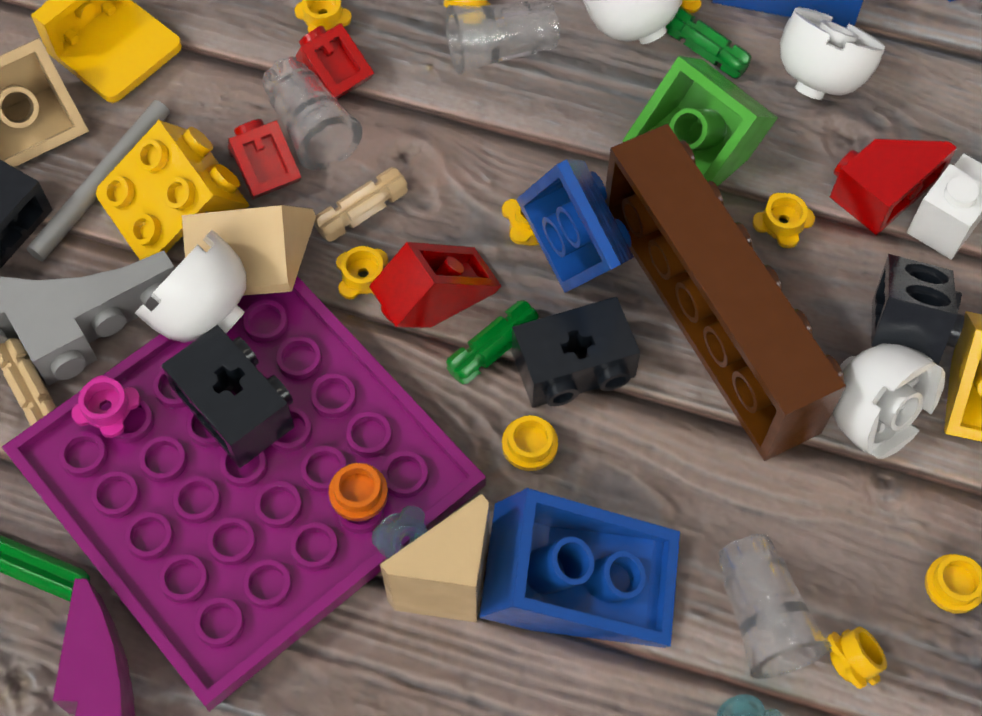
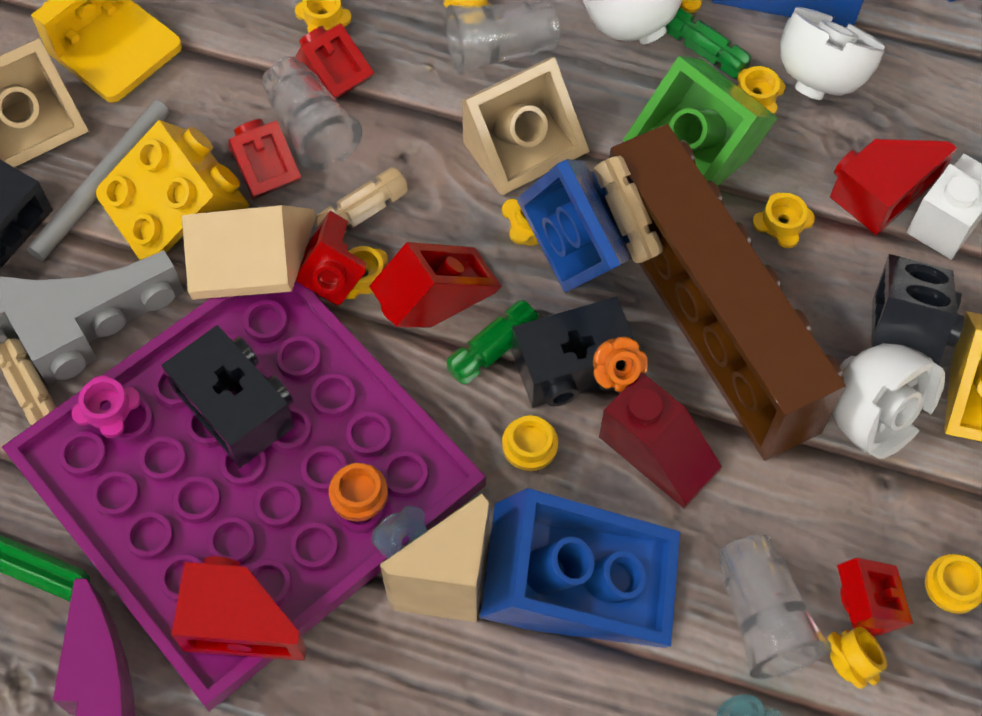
white cylinder [135,230,246,342] -> none
none -> red slope [171,556,307,661]
none -> red bracket [295,210,367,305]
none -> tan slope [462,57,590,195]
none -> orange plate [593,337,648,392]
none -> tan axle [594,155,663,263]
none -> dark red slope [599,372,722,509]
none -> yellow plate [737,66,786,115]
none -> red bracket [837,557,913,637]

